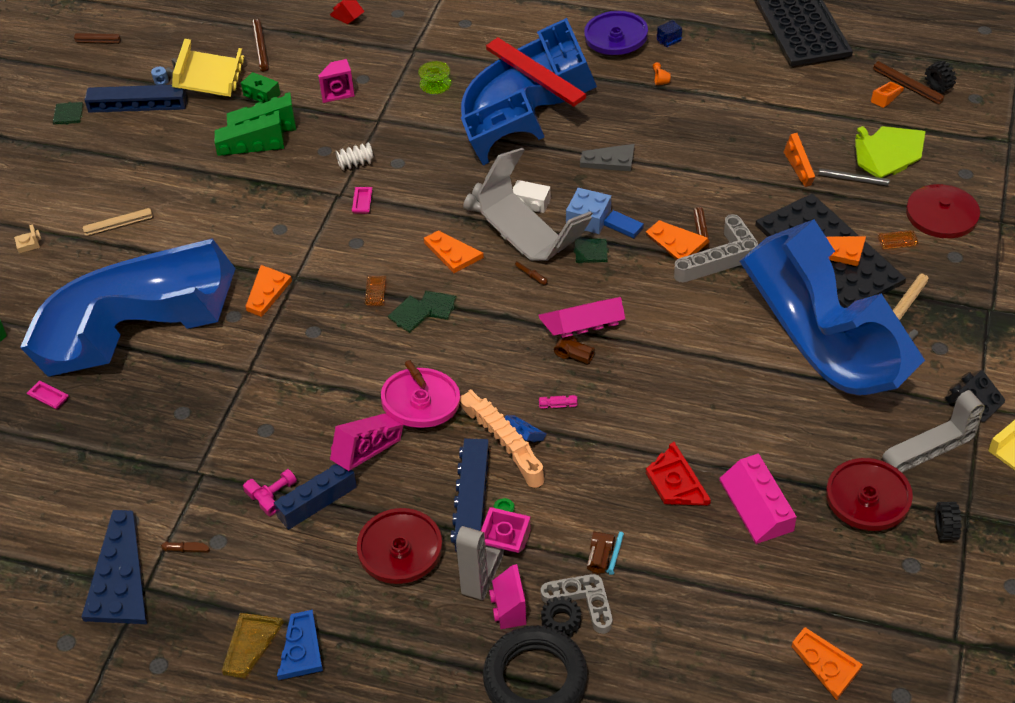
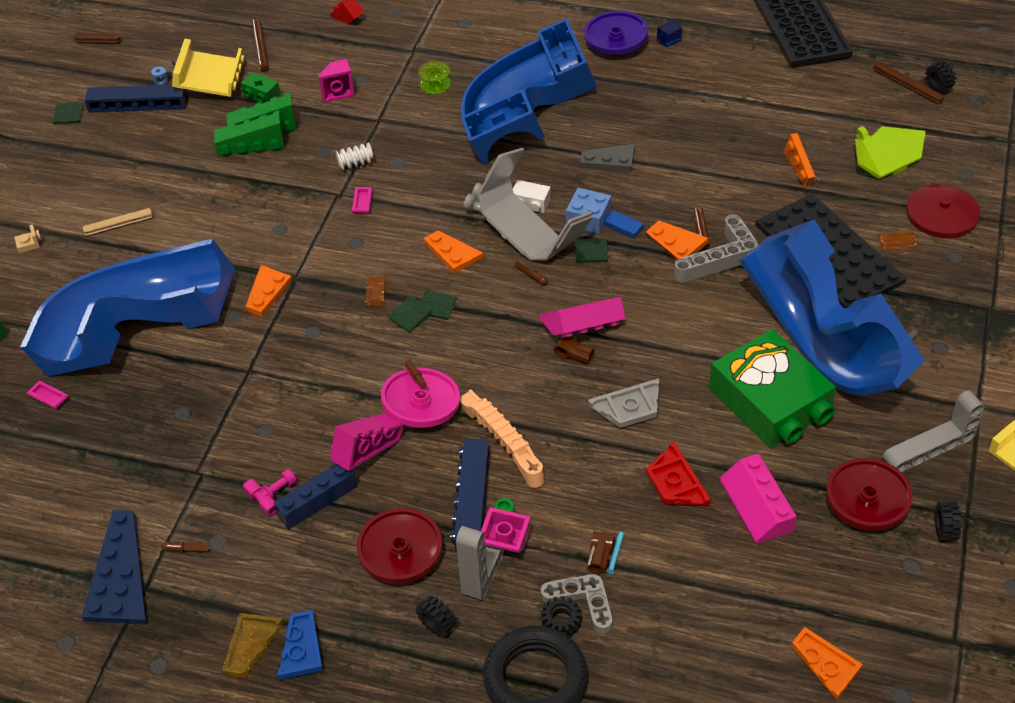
red tile [486,37,586,107] -> none
dark pink slope [489,564,526,629] -> none
blue wing [505,415,546,442] -> none
dark pink axle [539,395,577,409] -> none
orange bar [653,62,671,85] -> none
dark grey bar [818,168,890,186] -> none
orange wing [826,236,866,266] -> none
orange slope [871,81,904,108] -> none
tan axle [893,273,928,320] -> none
black bracket [944,370,1005,423] -> none
none -> black tyre [415,595,457,637]
none -> light grey wing [588,379,659,428]
none -> green brick [709,329,836,449]

